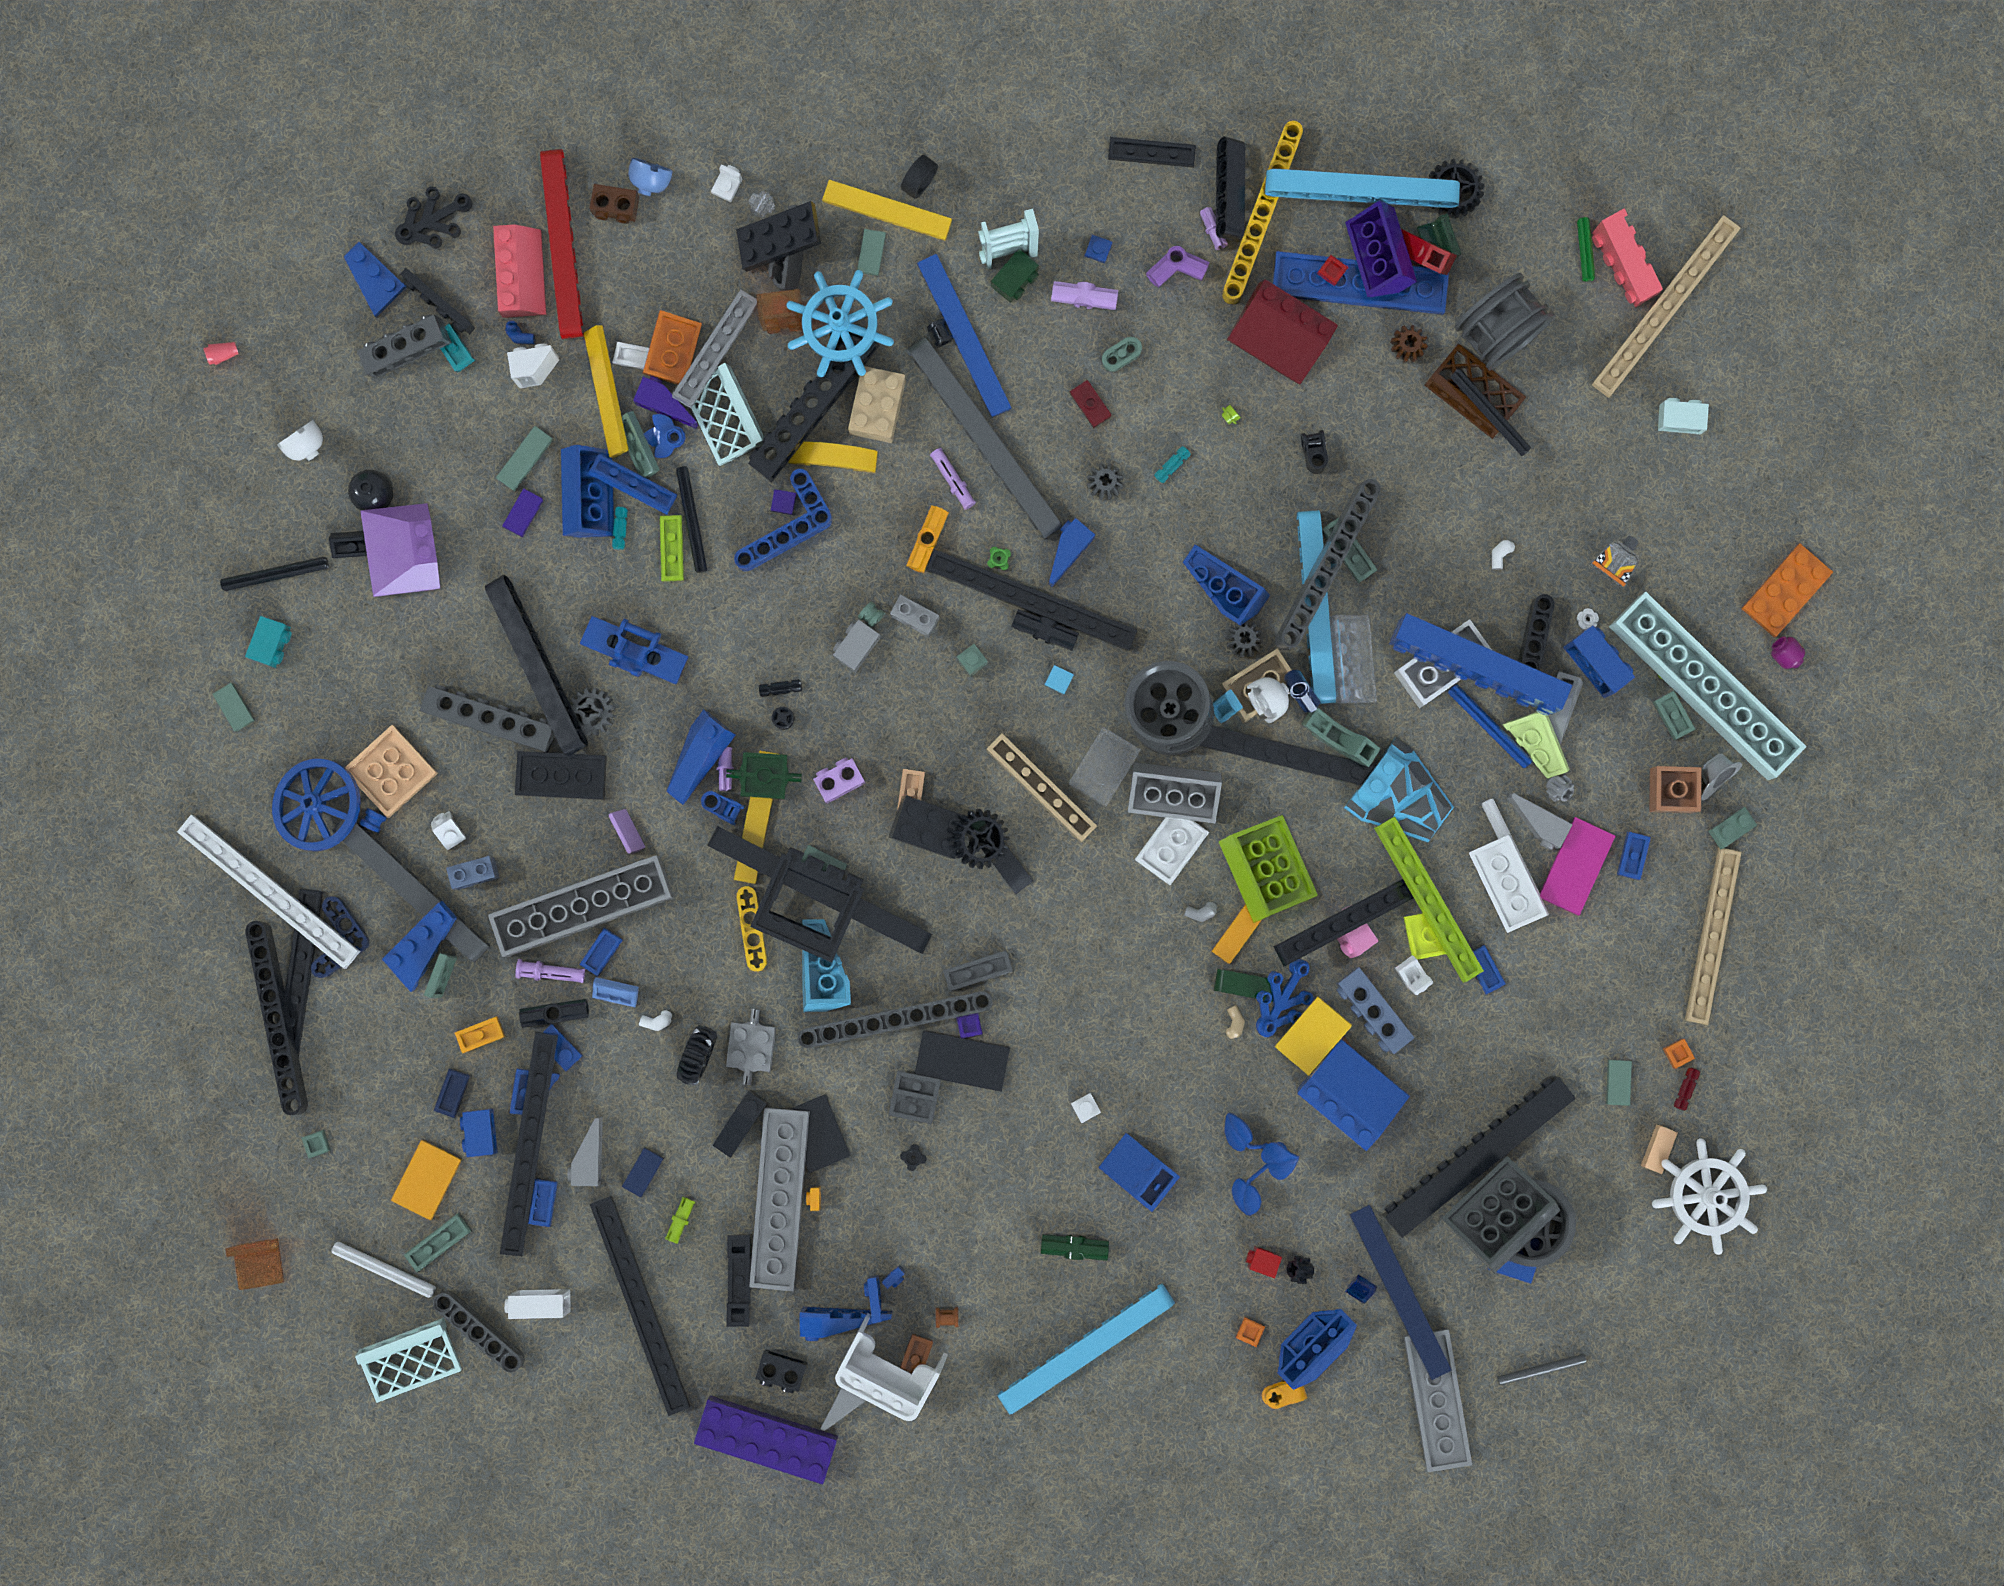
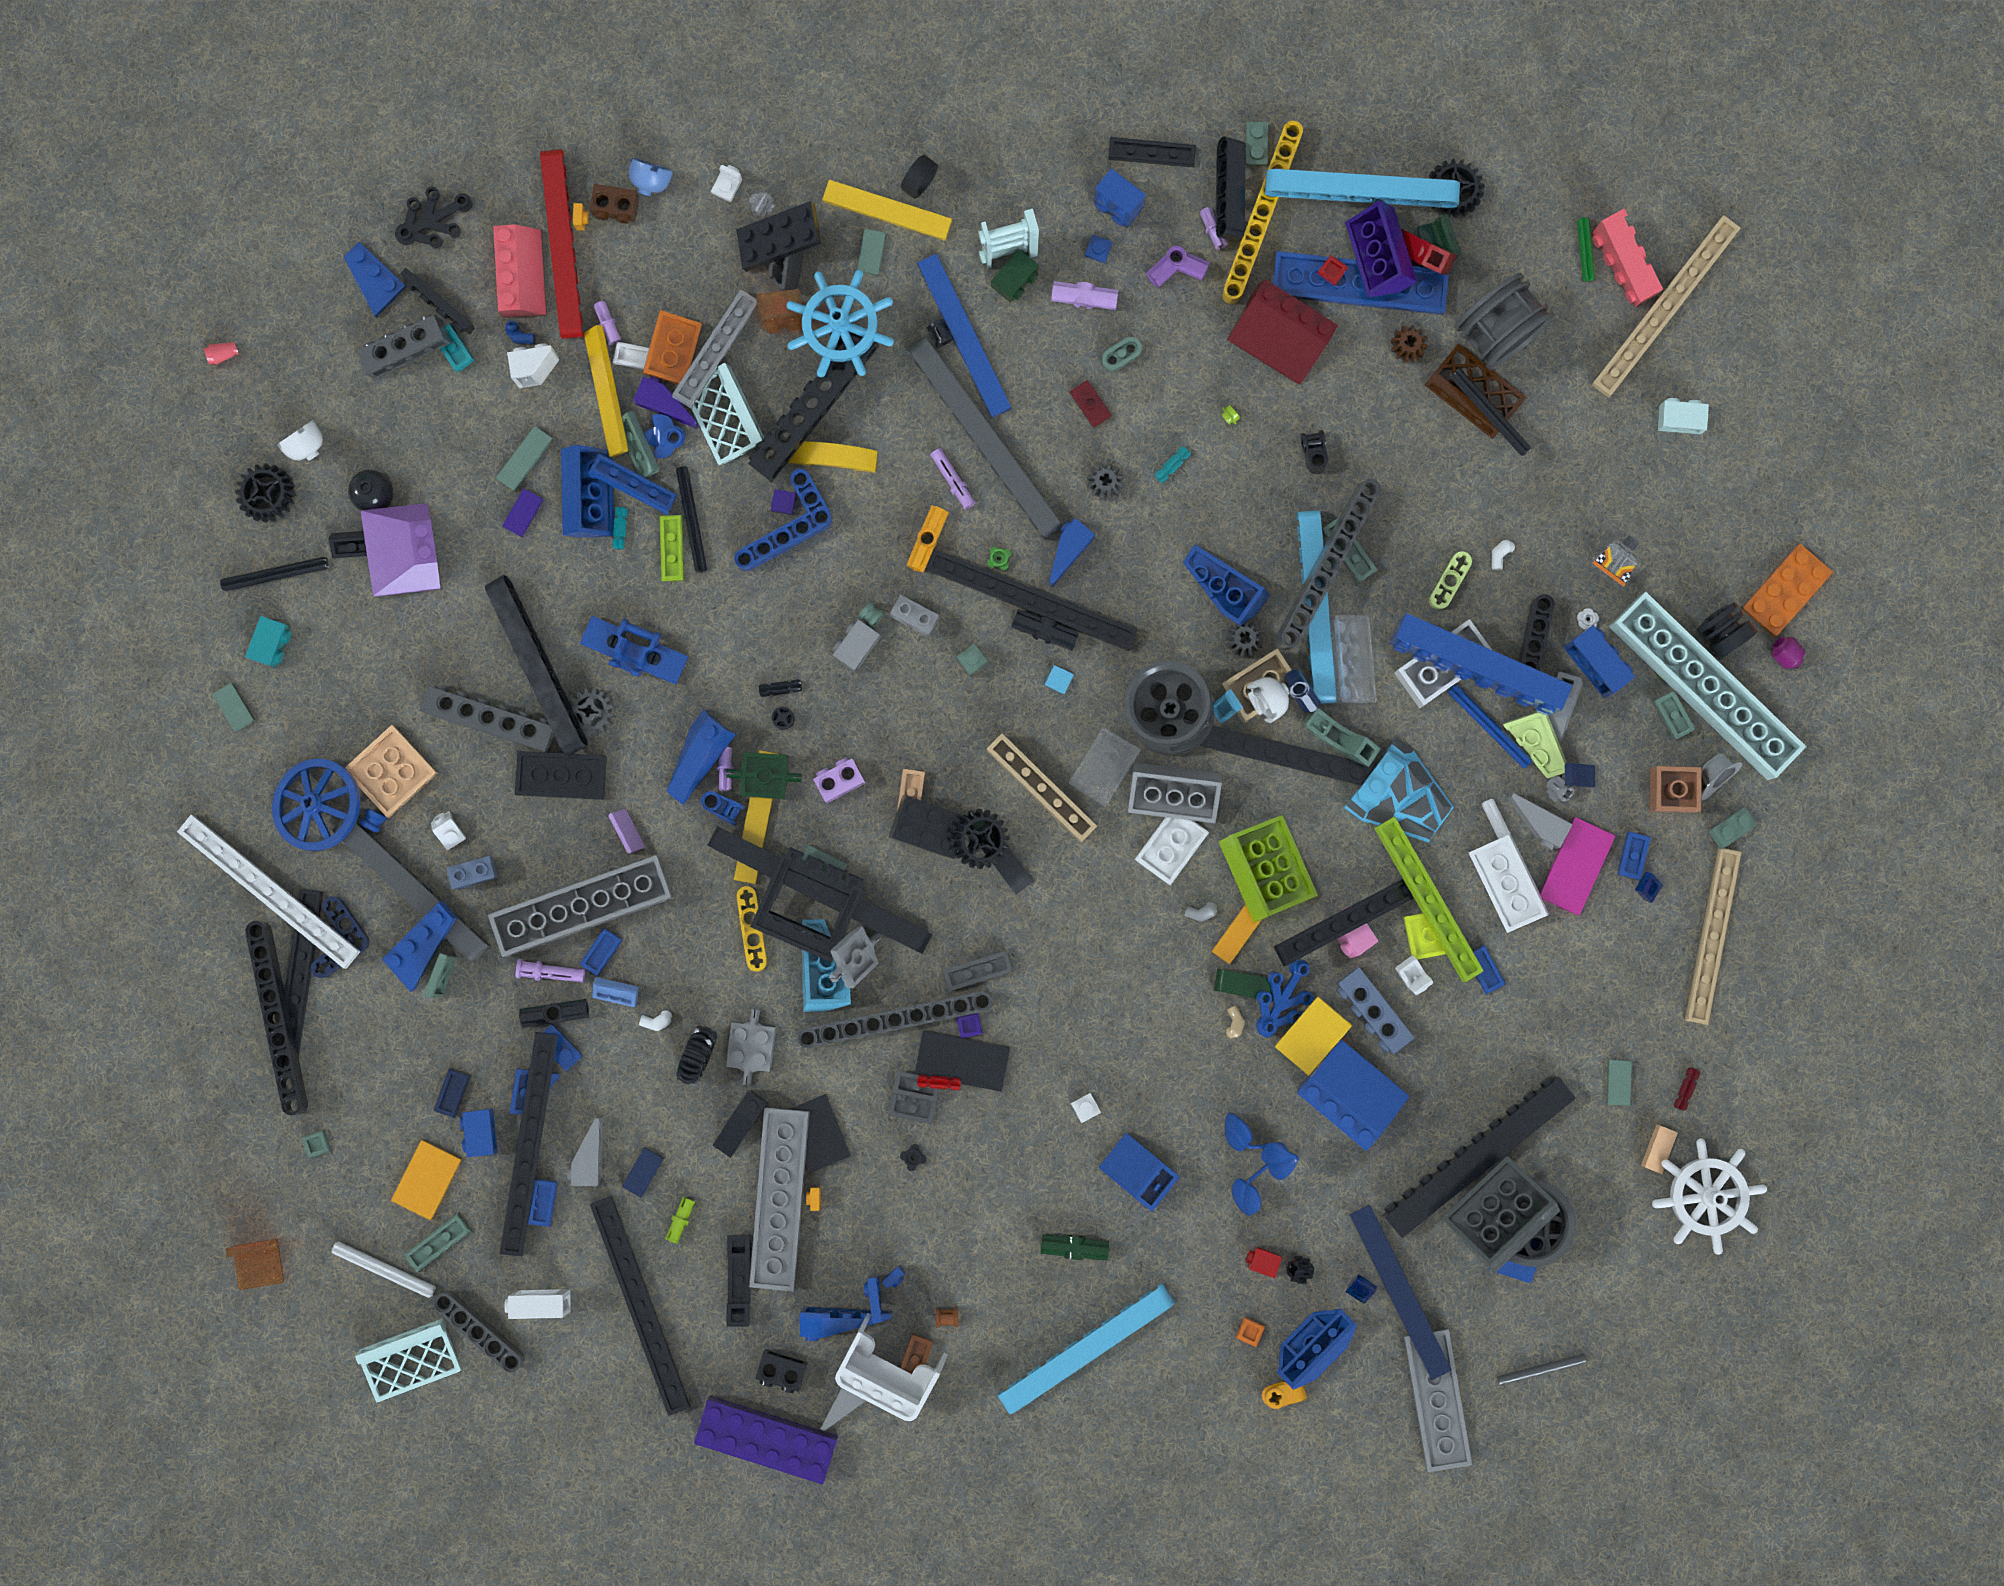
light orange plate [455,1016,505,1053] -> none
tan brick [848,366,906,443] -> none
orange plate [1663,1038,1695,1069] -> none
none -> black gear [235,463,296,523]
none -> light orange plate [573,203,589,231]
none -> lavender axle [594,301,622,345]
none -> light grey plate [829,926,881,988]
none -> red axle [917,1075,961,1090]
none -> blue brick [1094,168,1146,228]
none -> sand green plate [1245,122,1268,166]
none -> yellowish green beam [1429,551,1472,610]
none -> dark blue tile [1565,763,1596,788]
none -> clear blue plate [1635,872,1663,903]
none -> black wheel [1697,602,1758,659]

